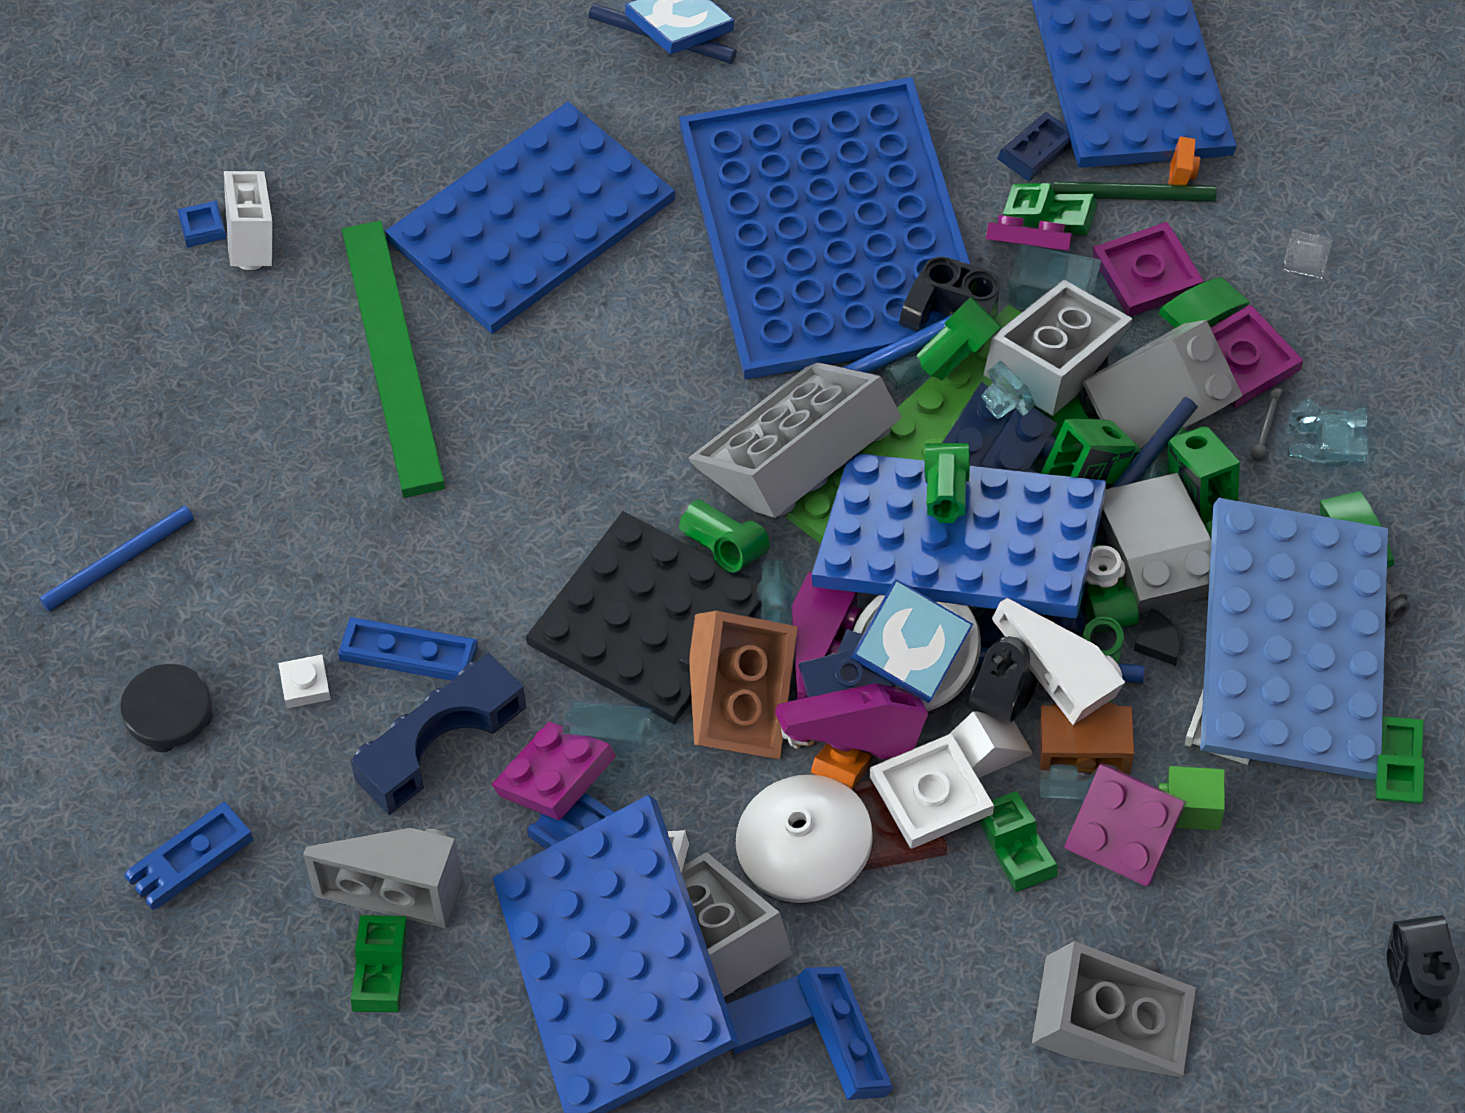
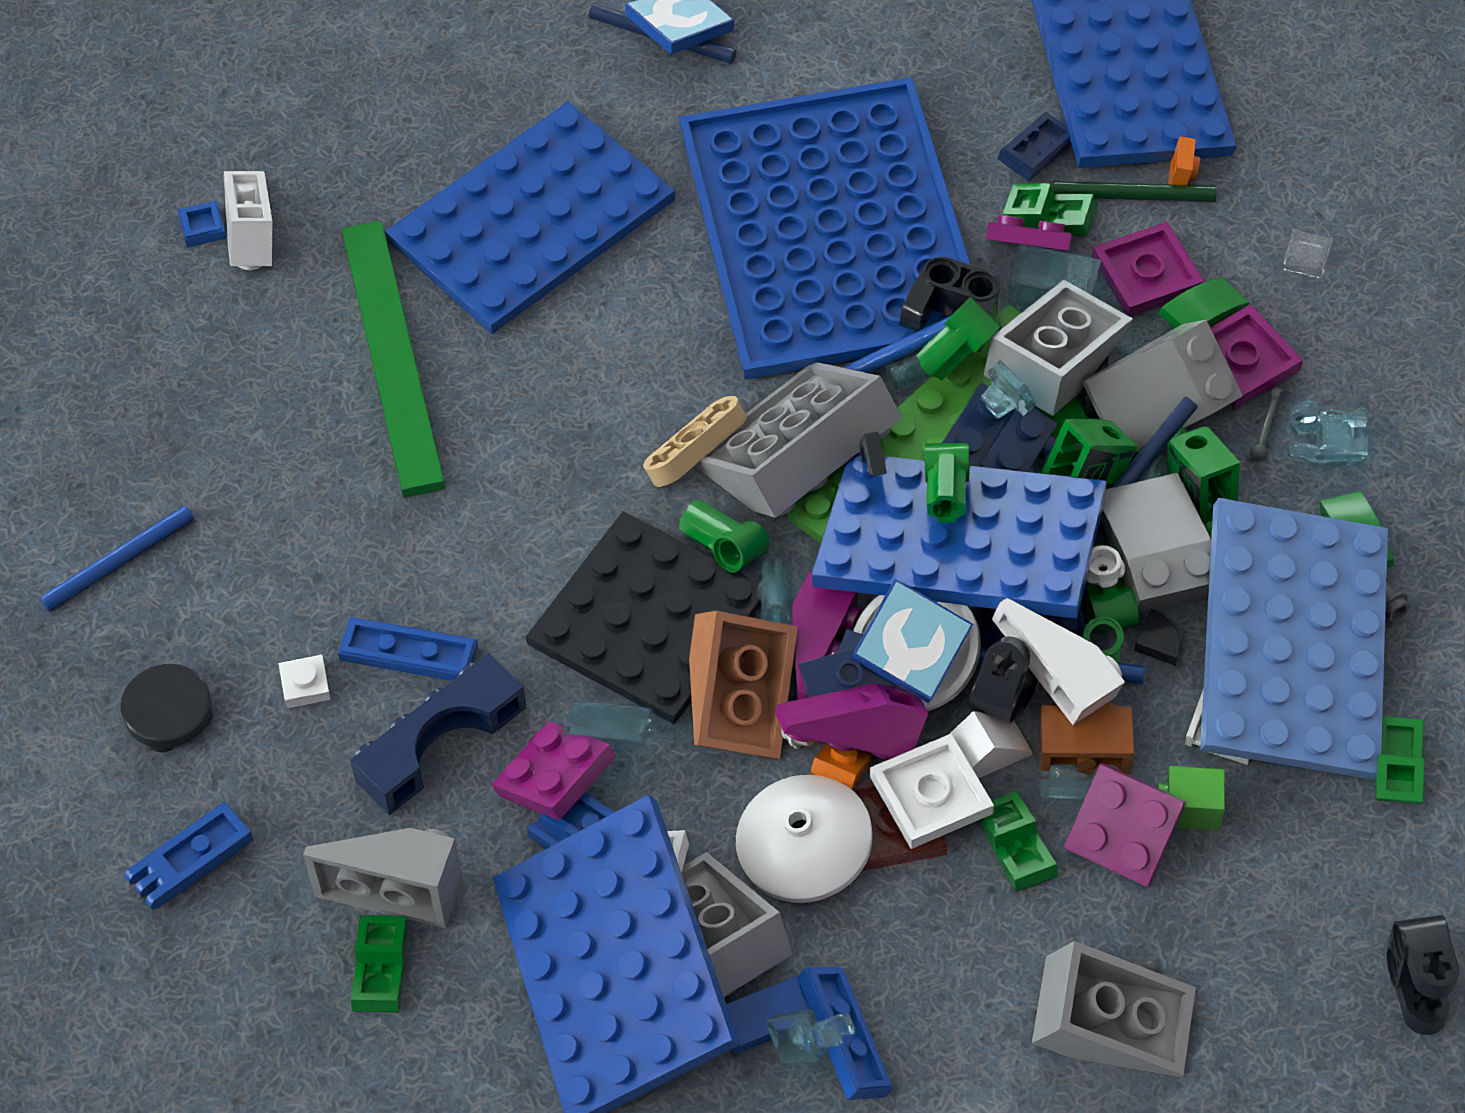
none -> tan beam [643,396,747,487]
none -> clear light blue plate [766,1009,856,1066]
none -> black tile [859,431,887,477]

